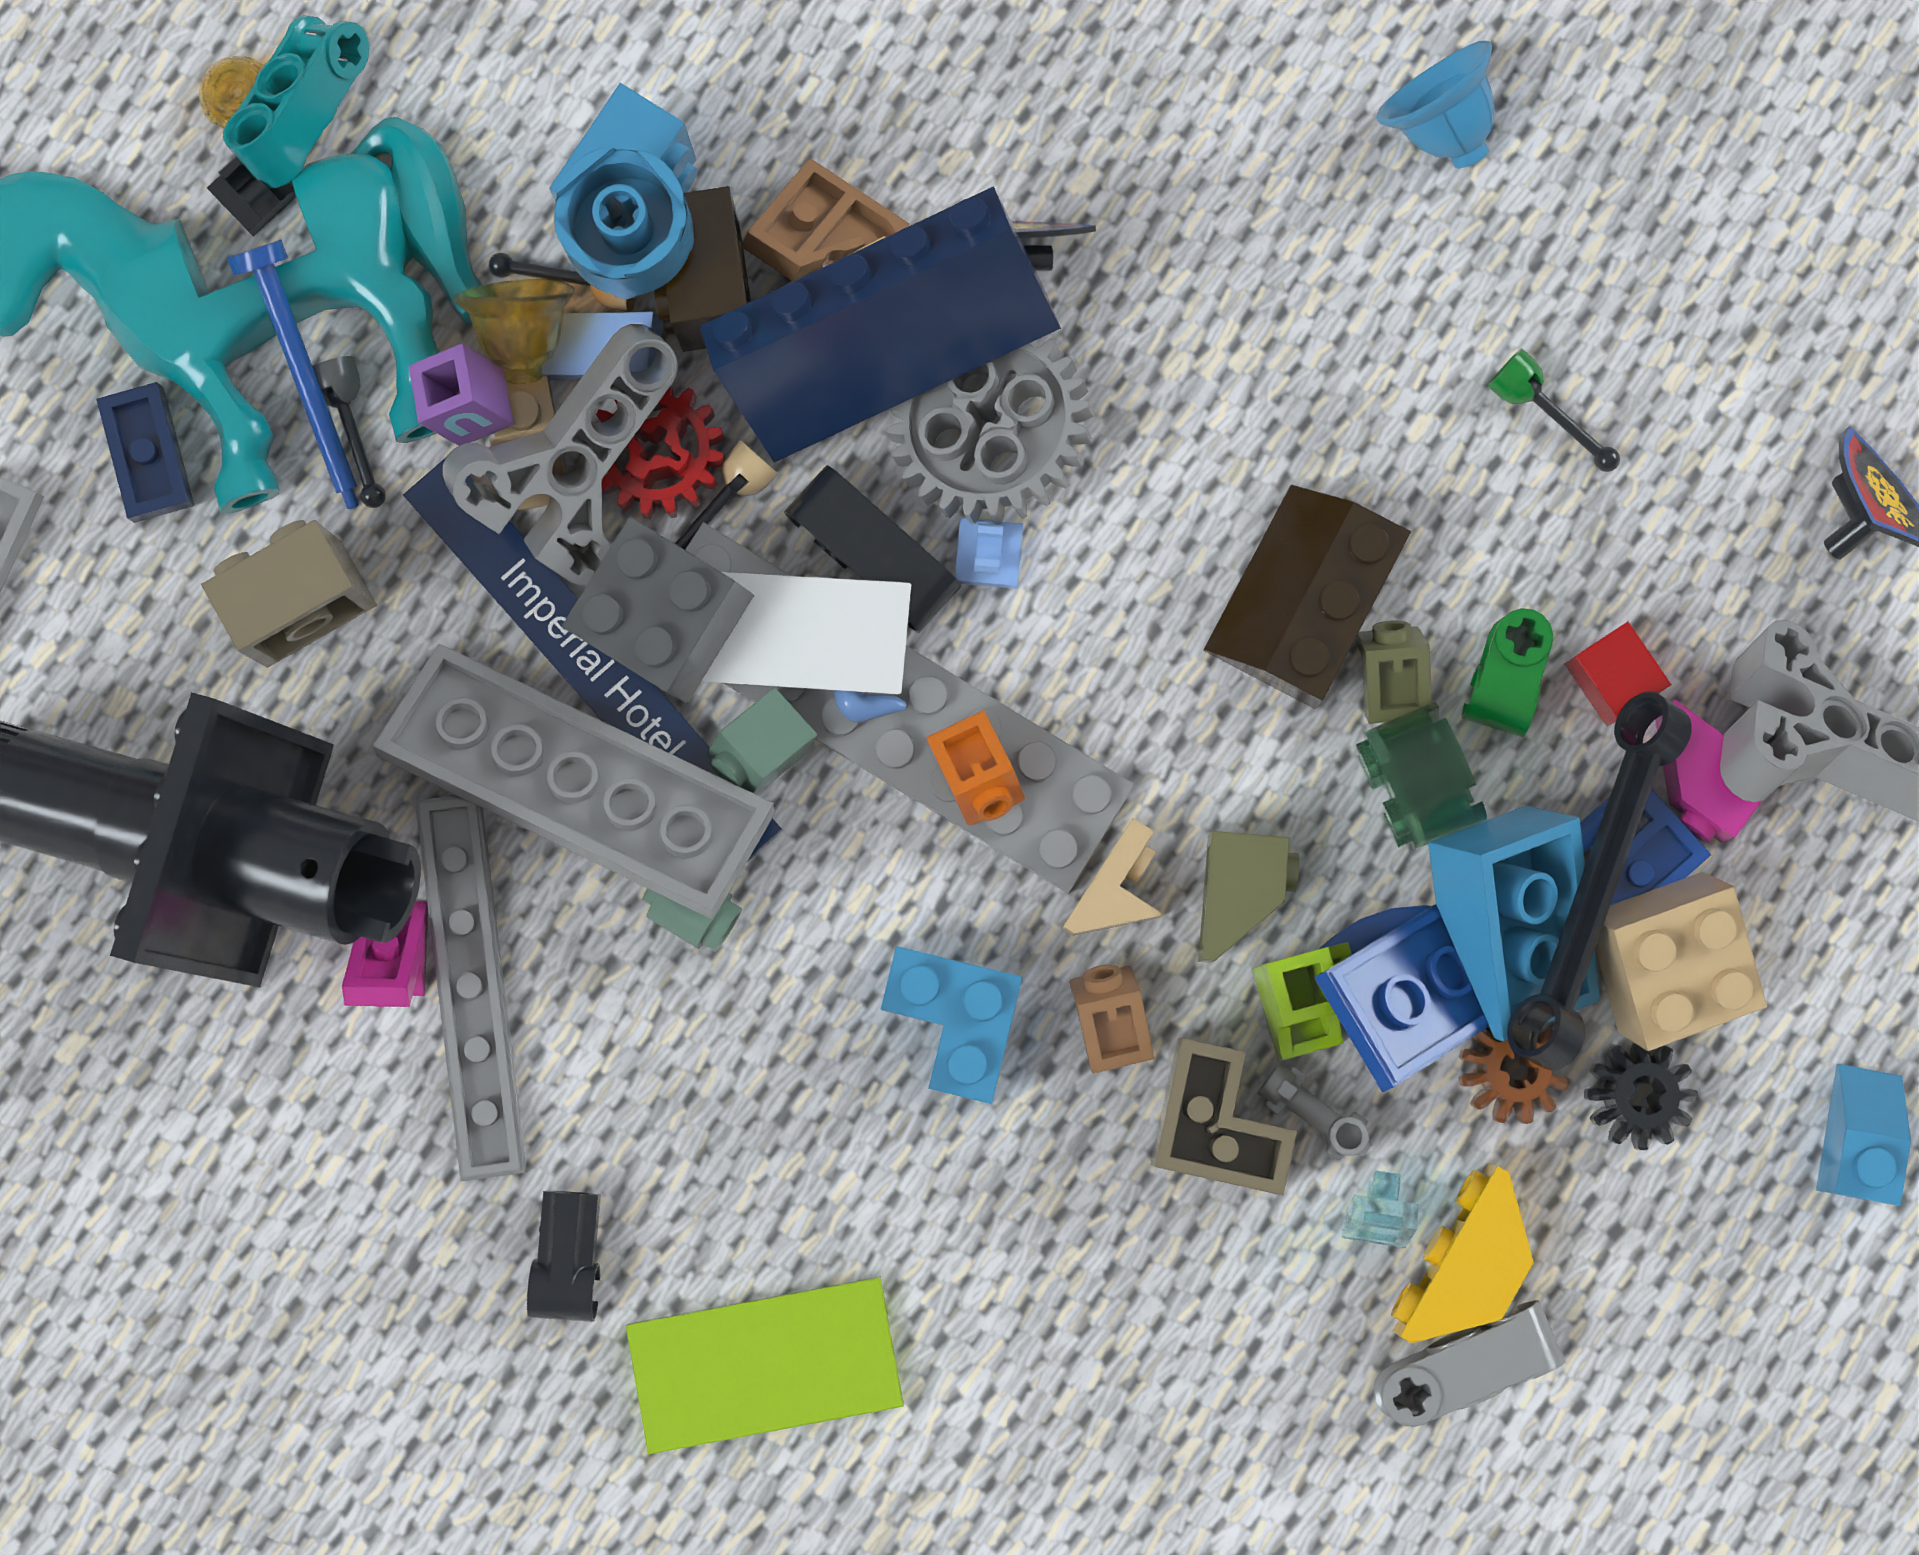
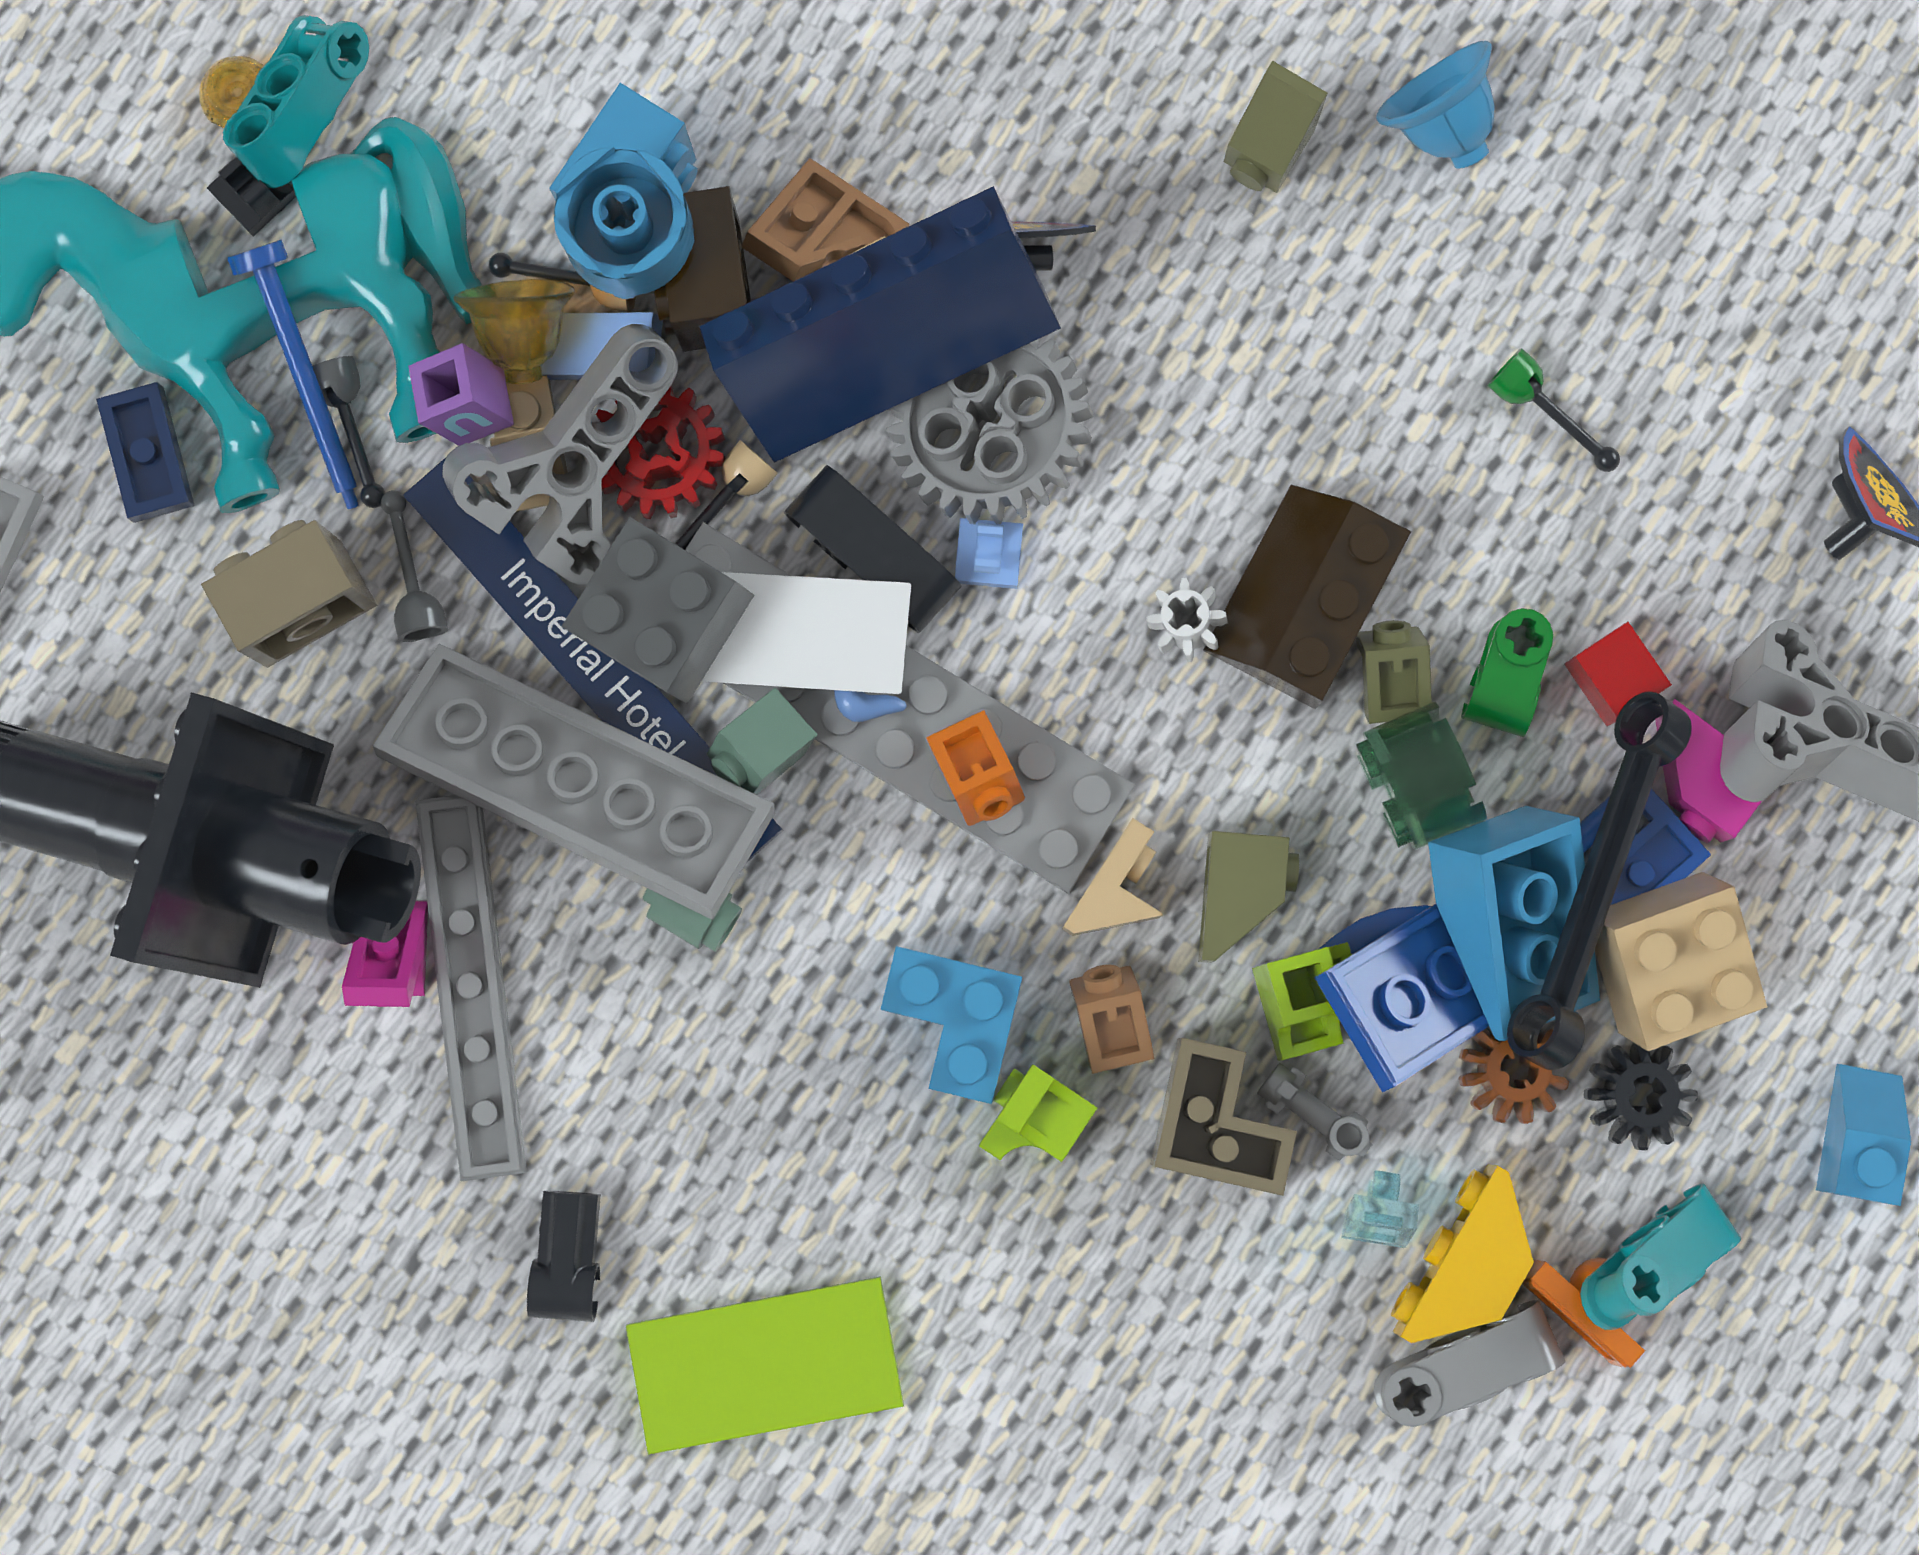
none -> dark grey hinge [381,490,448,642]
none -> lime brick [979,1064,1097,1162]
none -> white gear [1146,578,1228,662]
none -> olive slope [1223,61,1328,193]
none -> orange tile [1522,1257,1646,1368]
none -> teal piece [1580,1183,1741,1330]

